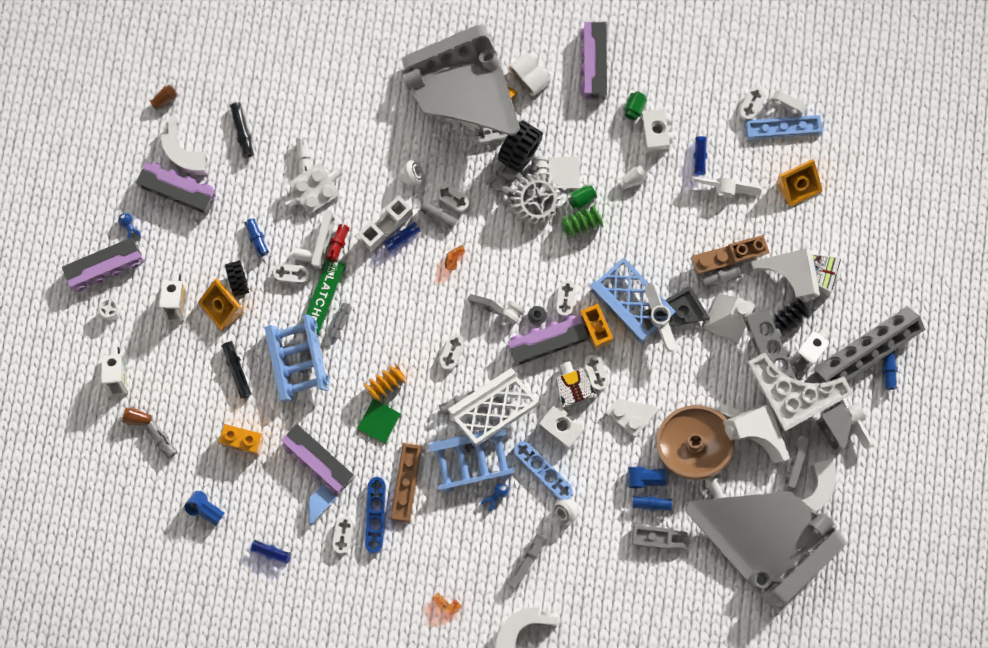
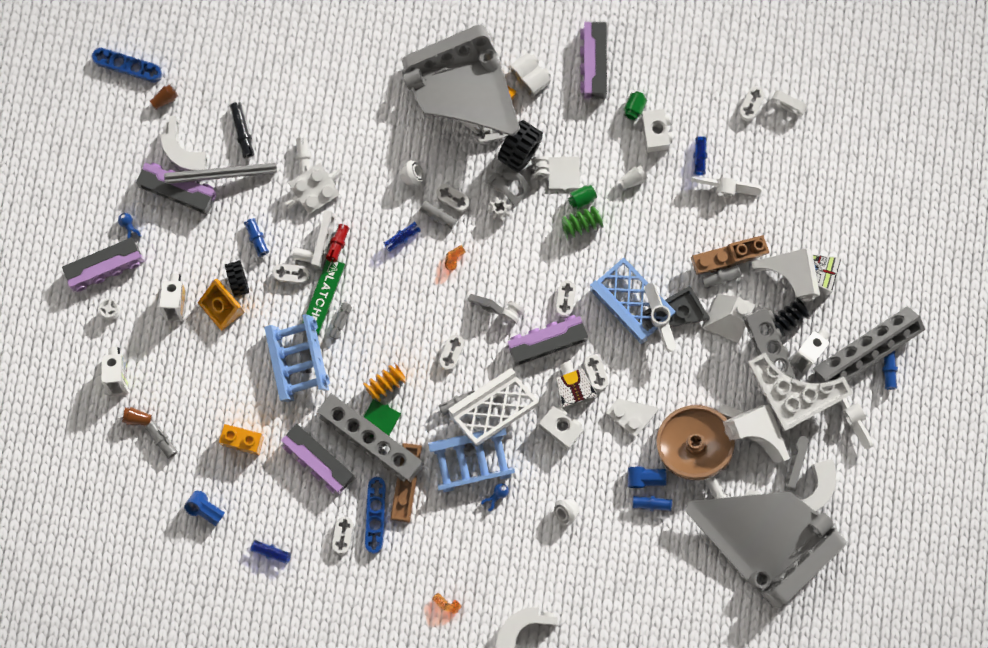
black pin [221,341,252,399] -> none
light blue slope [308,484,337,526] -> none
white arch [357,195,413,252] -> none
light grey pin [506,533,547,590] -> none
white gear [510,173,561,224] -> none
light blue beam [514,441,573,500] -> none
dark grey plate [528,306,547,325] -> none
light orange brick [580,304,613,350] -> none
light grey hinge [631,525,688,549] -> none
light blue tile [745,115,822,140] -> none
light orange slope [776,159,823,207] -> none
light grey slope [816,404,852,455] -> none
none -> blue beam [92,48,162,83]
none -> light grey axle [164,163,277,184]
none -> light grey brick [317,393,425,483]
none -> white gear [488,197,511,221]

